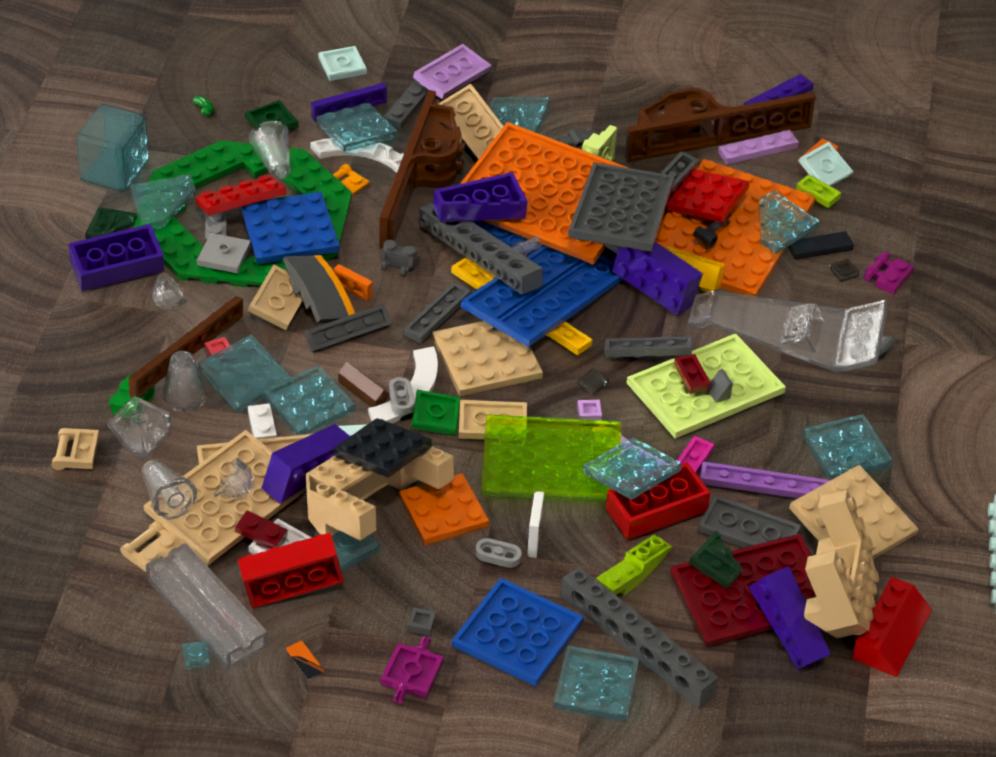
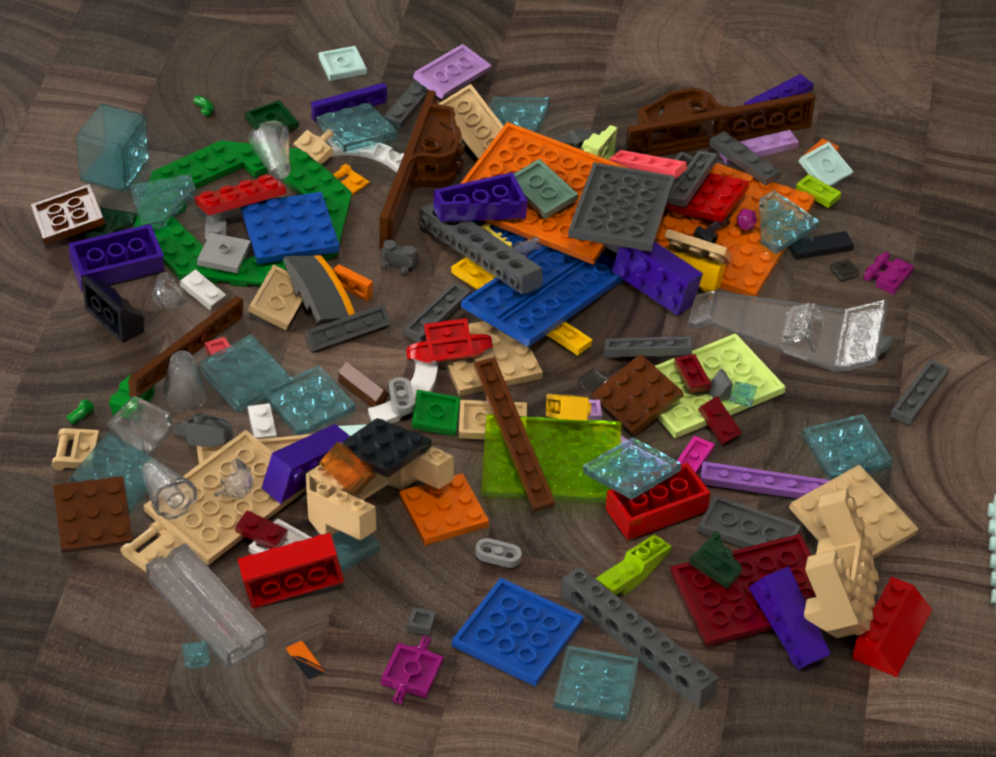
white tile [527,492,544,558] -> none
none -> plate [31,184,105,245]
none -> reddish brown plate [53,476,132,553]
none -> green arm [66,399,94,425]
none -> clear light blue plate [69,432,166,514]
none -> black slope [82,275,144,343]
none -> dark grey hinge [173,413,233,447]
none -> white plate [180,270,226,311]
none -> tan plate [293,129,334,164]
none -> clear orange panel [319,442,377,495]
none -> red plate [406,318,494,364]
none -> reddish brown plate [474,357,555,513]
none -> light yellow piece [479,223,513,248]
none -> sand green plate [514,159,578,219]
none -> yellow brick [545,394,591,420]
none -> reddish brown plate [590,354,684,436]
none -> coral plate [609,150,687,178]
none -> tan plate [665,229,732,263]
none -> dark grey plate [667,151,718,207]
none -> dark red plate [698,396,742,446]
none -> dark grey plate [709,131,780,186]
none -> clear light blue plate [730,381,757,407]
none -> magenta plate [737,209,757,230]
none -> dark grey plate [891,359,950,425]

